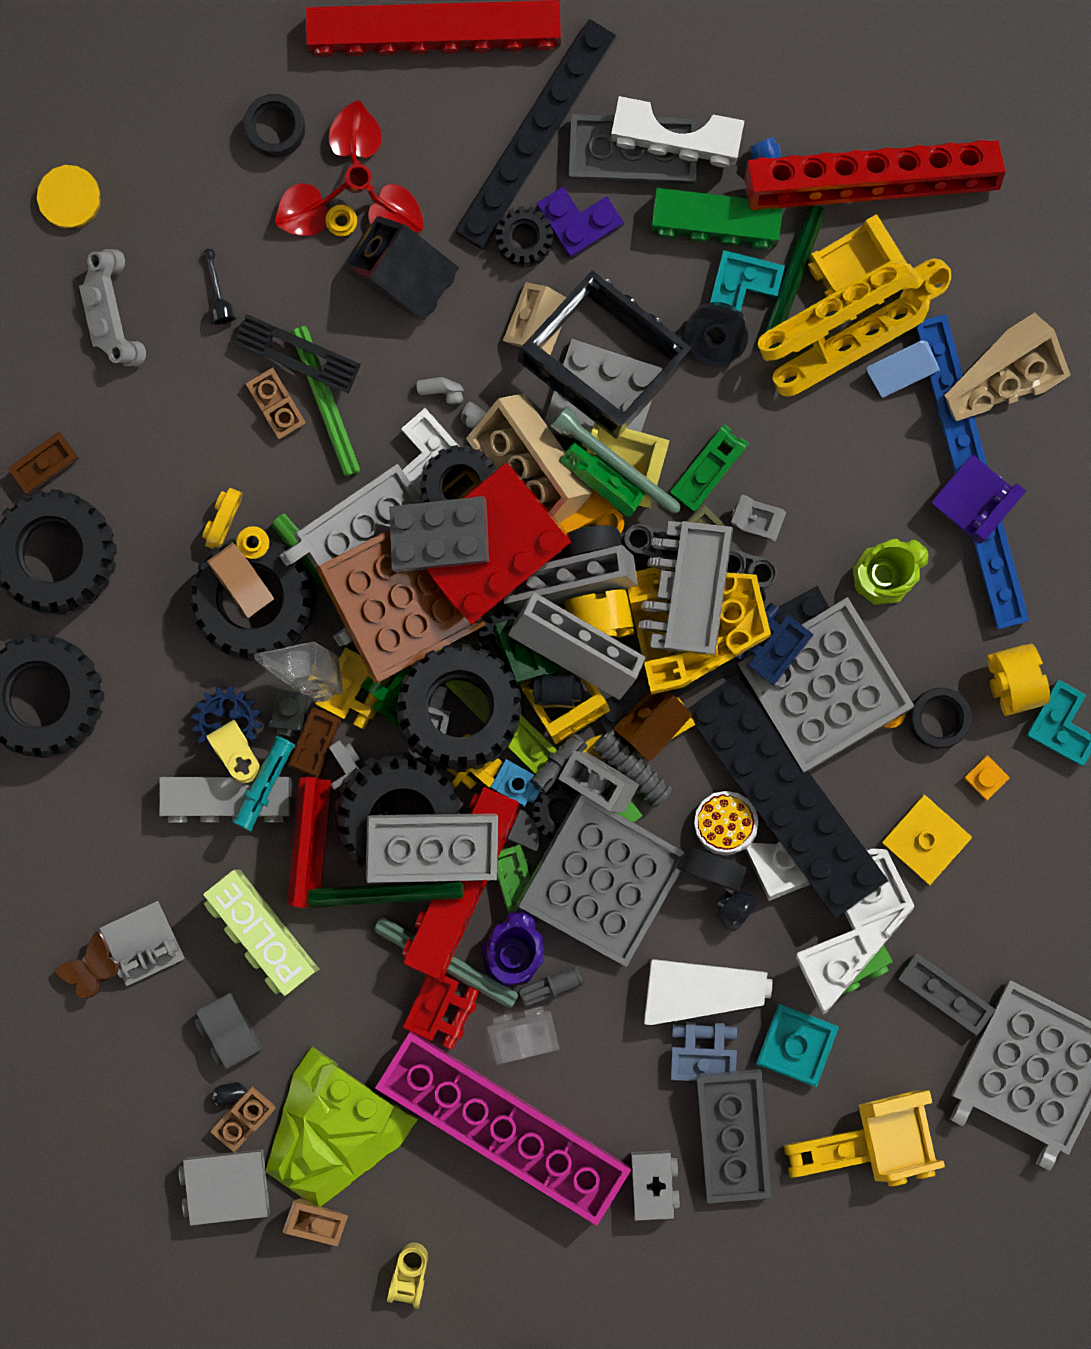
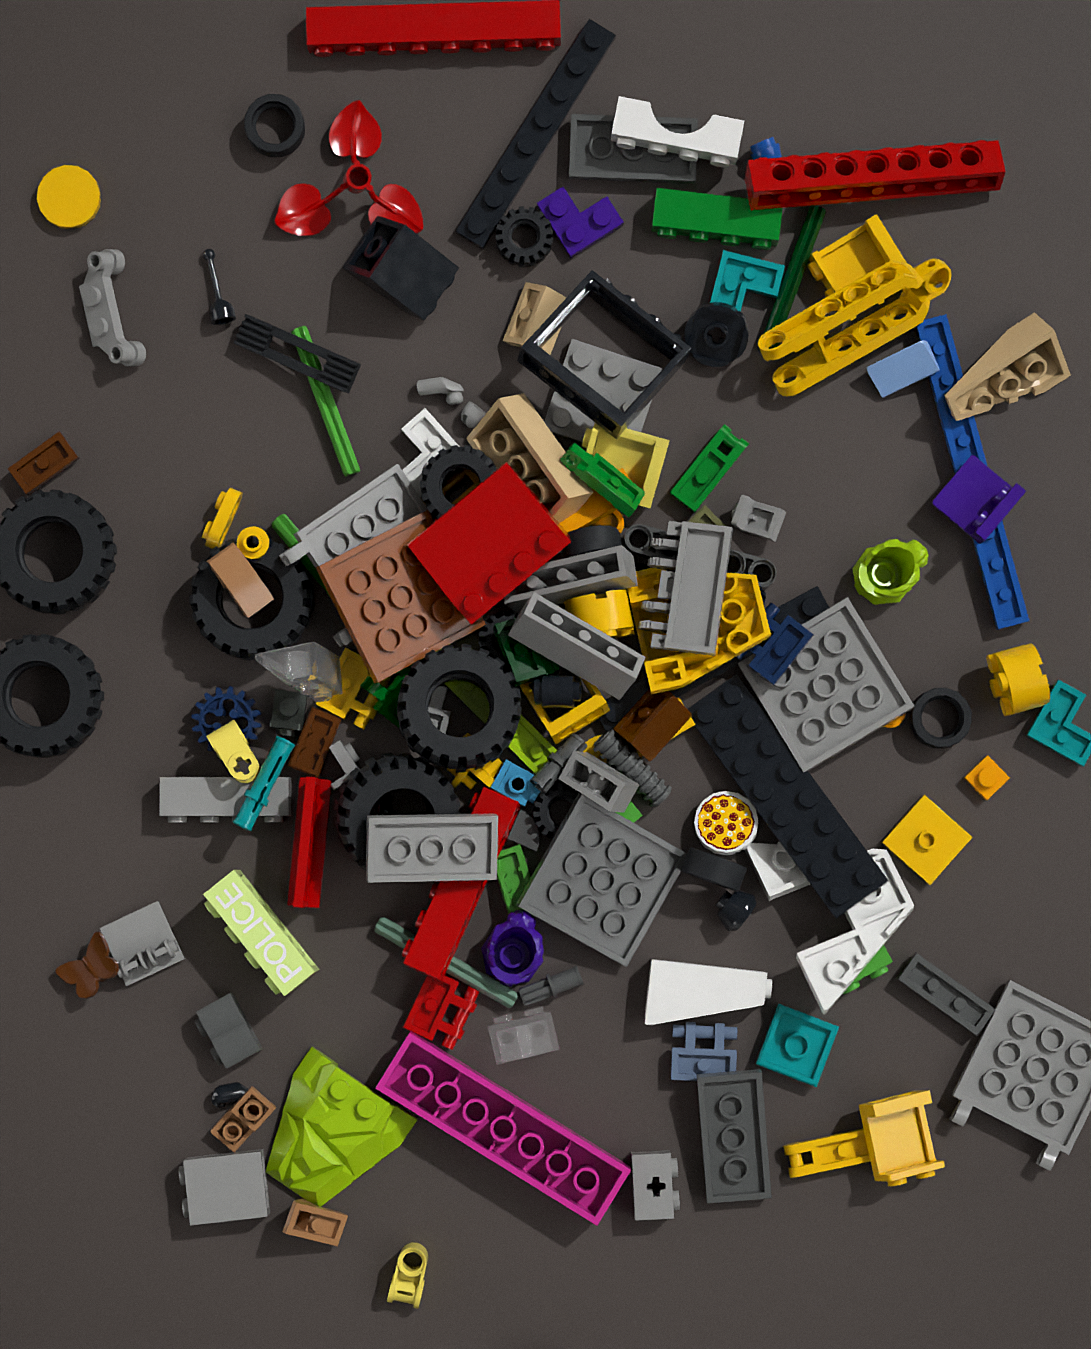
medium nougat slope [245,367,306,439] -> none
dark green axle [308,881,465,908] -> none
yellow plate [326,205,357,237] -> none
dark grey plate [389,496,489,572] -> none
sand green piece [550,406,680,514] -> none

